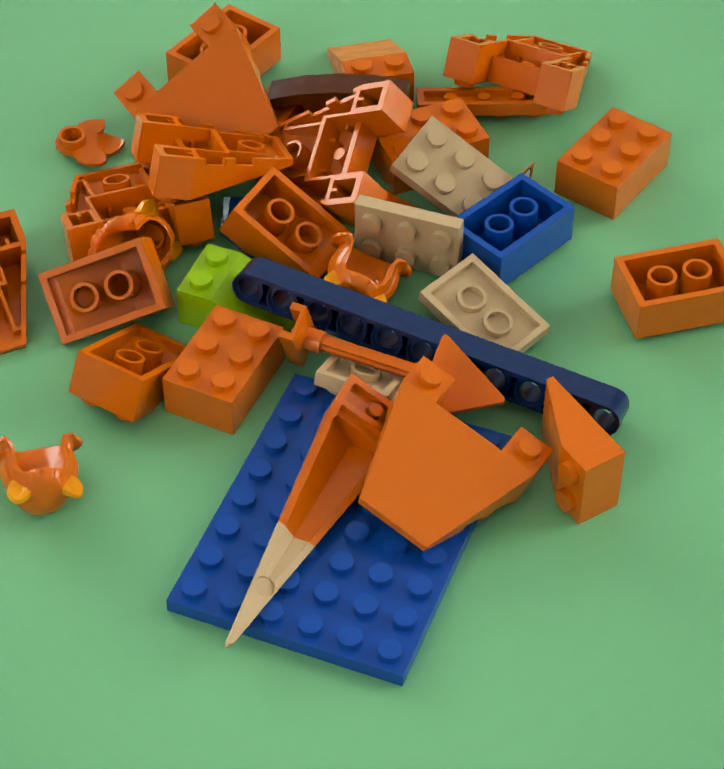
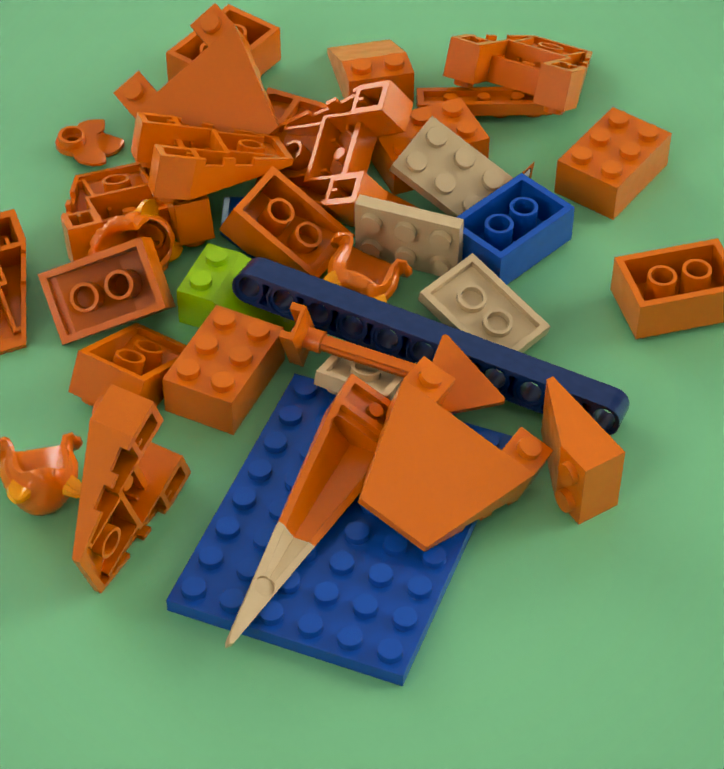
reddish brown slope [268,73,411,113] -> none
none -> orange wedge [72,384,191,593]

